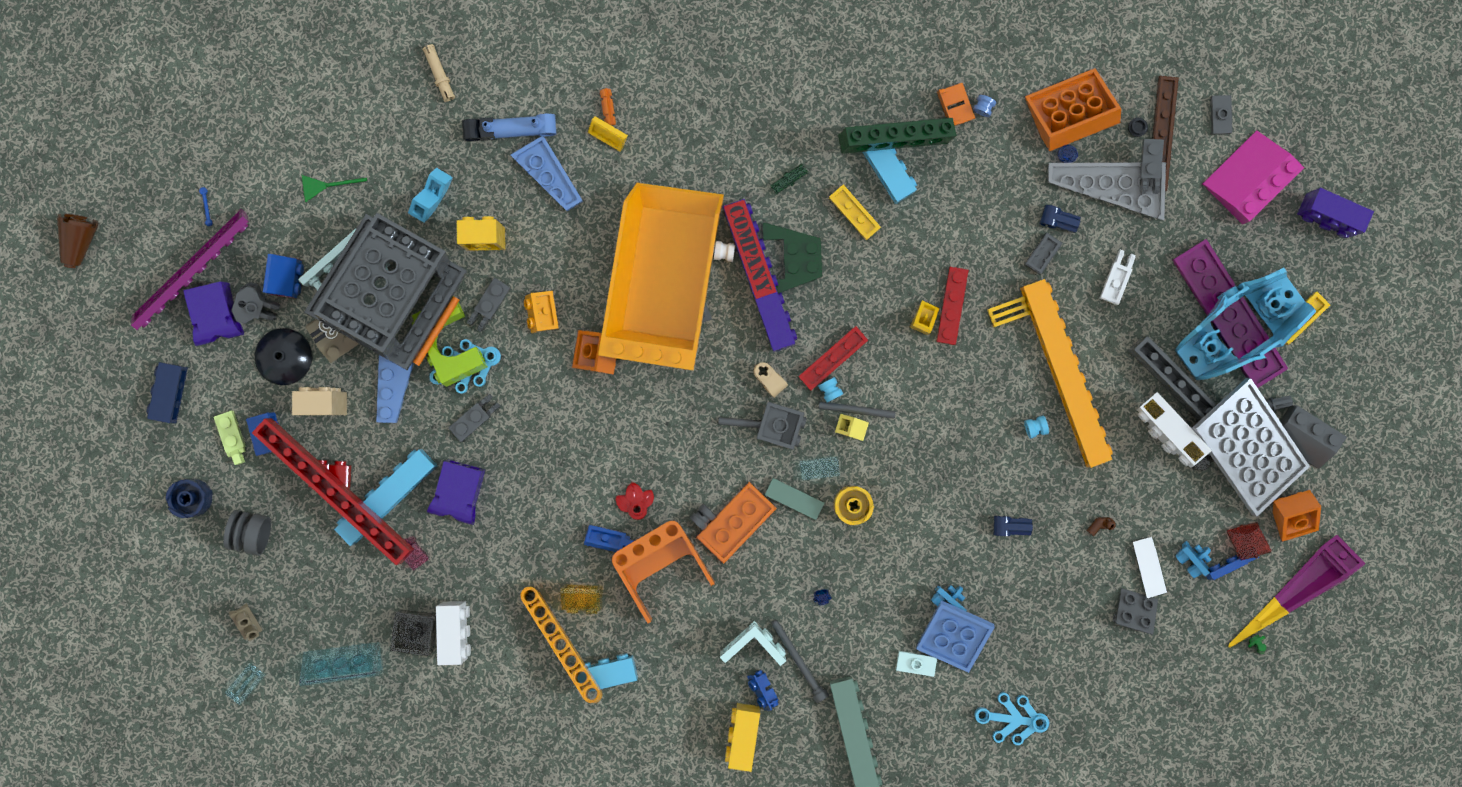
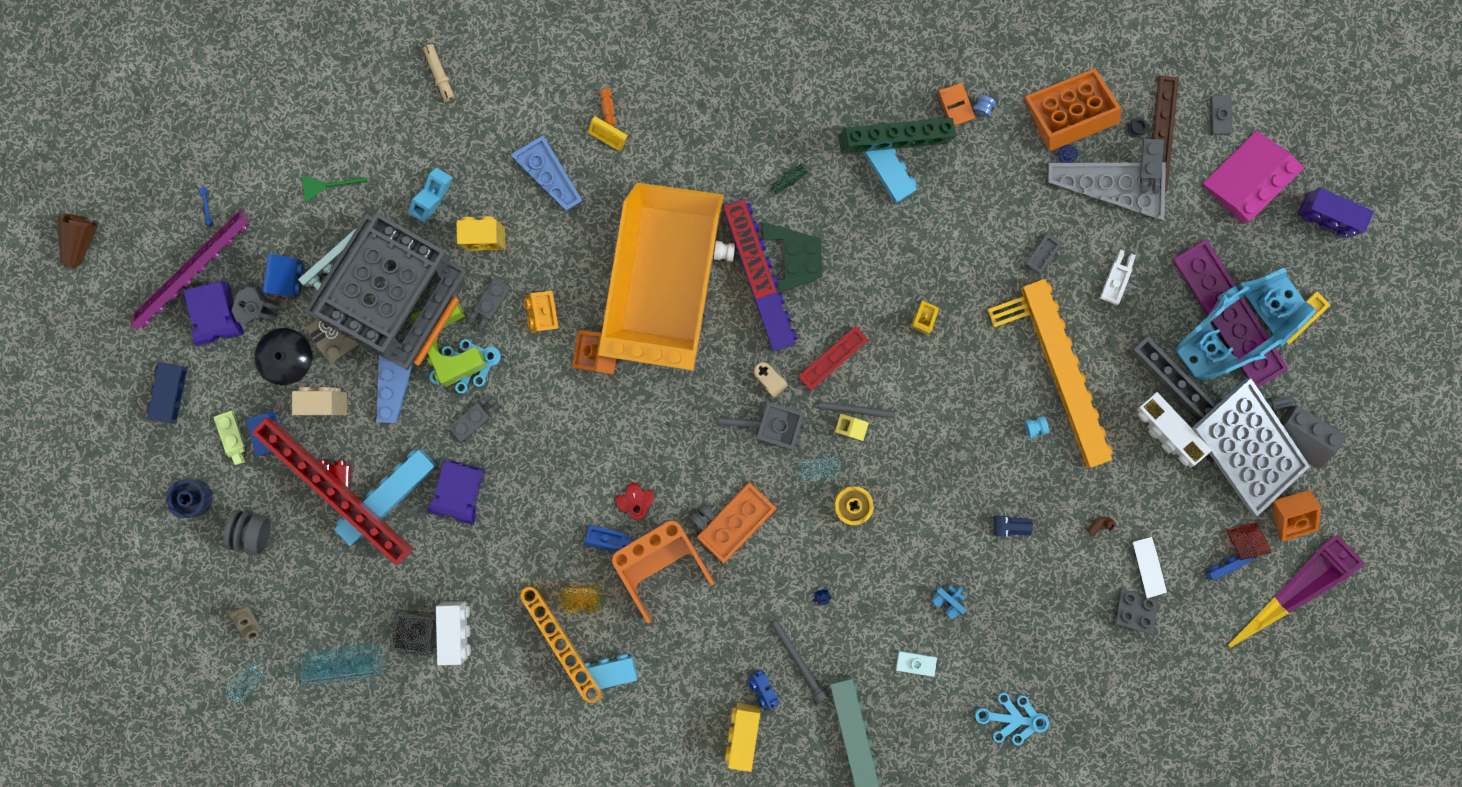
clear pink bracket [404,536,429,571] -> none
medium blue piece [462,114,556,142] -> none
light aqua bracket [720,621,786,666] -> none
sand green tile [765,478,824,520] -> none
medium azure wheel [818,377,843,402] -> none
yellow plate [829,184,881,240] -> none
medium blue plate [916,600,994,673] -> none
red plate [936,267,969,345] -> none
dark blue piece [1039,205,1081,233] -> none
dark azure hips [1176,541,1211,578] -> none
green plate [1248,635,1267,655] -> none

